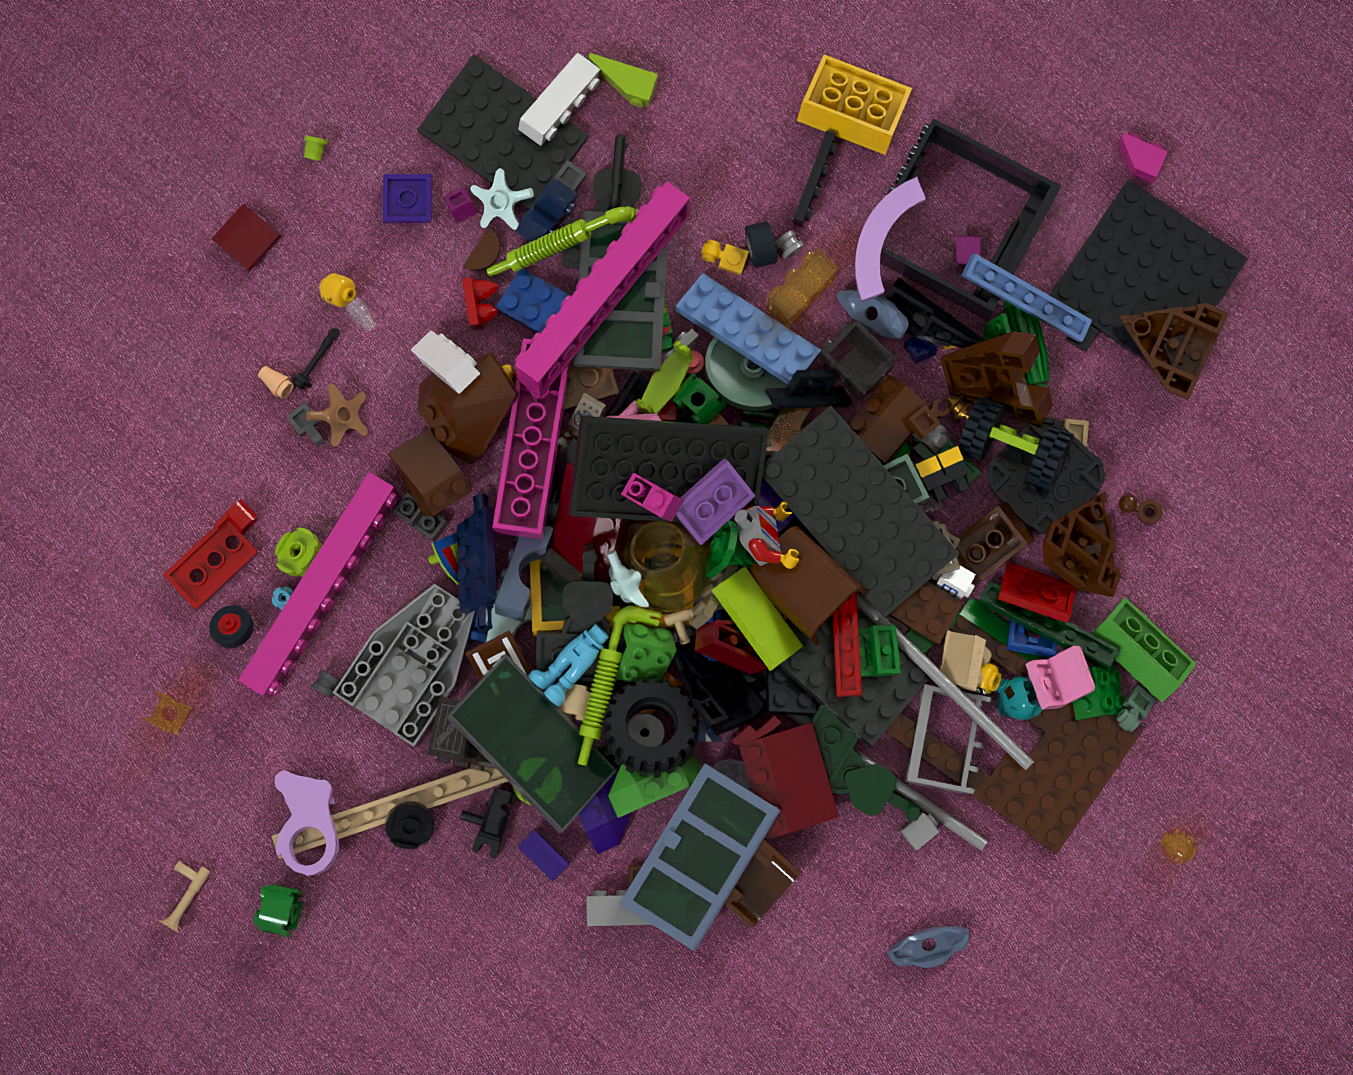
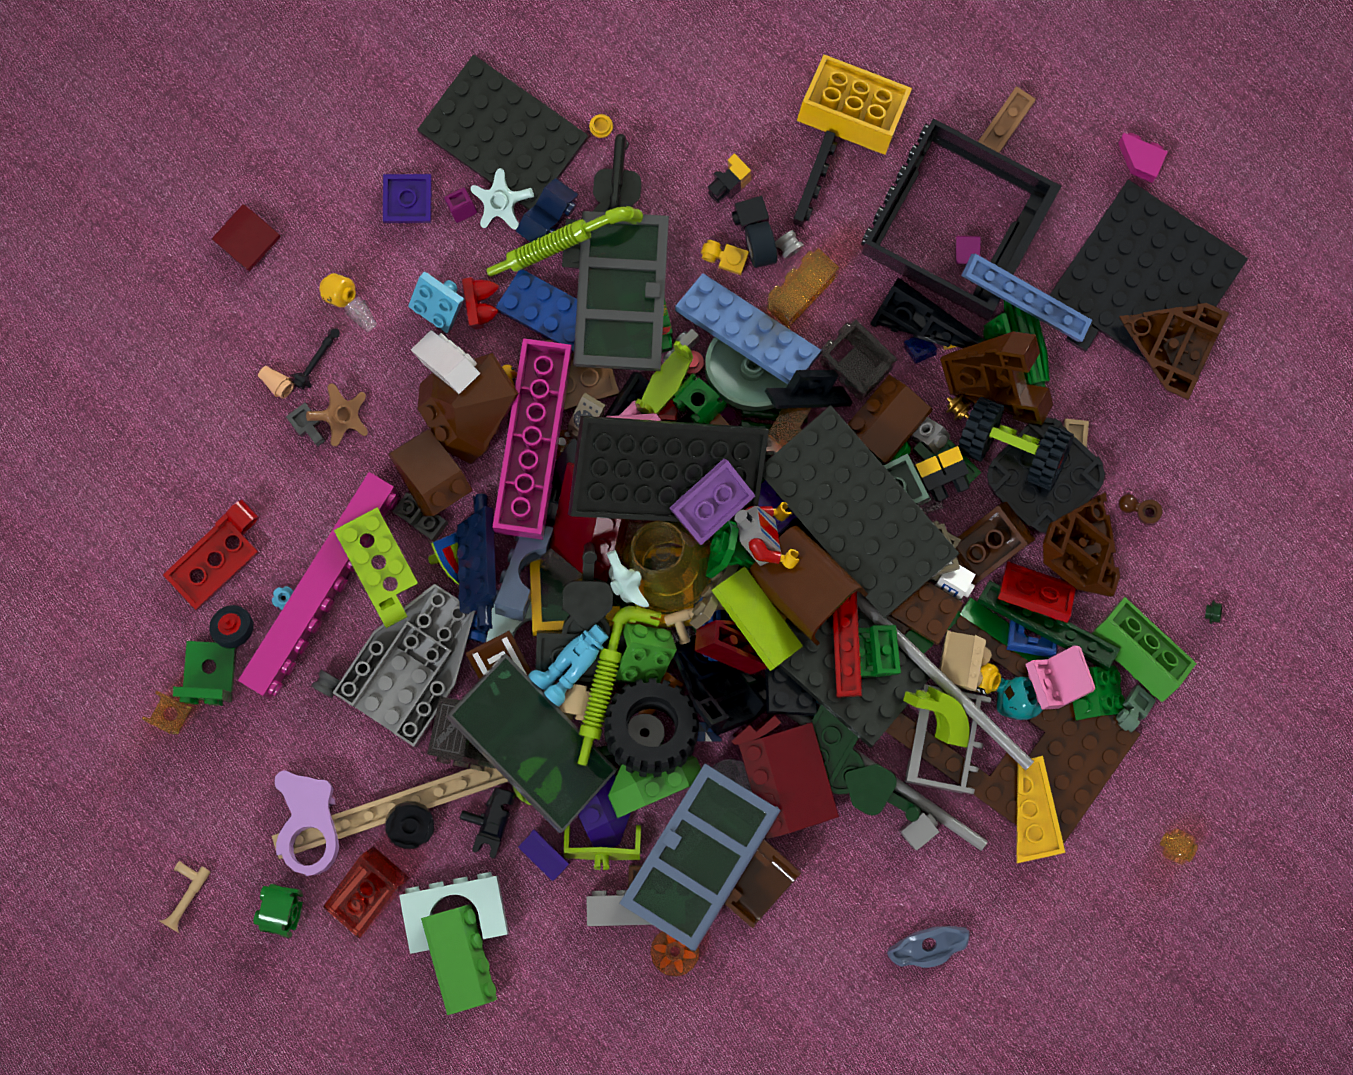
lime plate [275,528,323,577] -> none
lime piece [303,135,328,161] -> none
reddish brown tile [463,227,500,271] -> none
dark pink brick [515,181,690,397] -> none
white brick [518,53,600,146] -> none
dark grey plate [553,160,587,191] -> none
lime slope [588,53,658,108] -> none
dark pink slope [621,473,684,522] -> none
sand blue piece [837,289,909,340] -> none
lavender tile [855,177,926,302] -> none
reddish brown plate [906,398,950,440] -> none
none -> green bracket [173,641,236,706]
none -> clear red slope [323,846,410,939]
none -> lime hinge [334,507,418,628]
none -> light aqua arch [399,872,509,954]
none -> medium azure plate [408,271,464,333]
none -> bright green slope [421,904,497,1015]
none -> lime piece [564,824,641,870]
none -> yellow plate [589,114,613,138]
none -> clear orange dish [650,927,699,977]
none -> black hips [707,153,751,204]
none -> black brick [731,195,769,231]
none -> lime arch [903,686,969,748]
none -> medium nougat plate [978,86,1036,153]
none -> yellow wing [1016,756,1065,863]
none -> dark green plate [1205,600,1222,624]

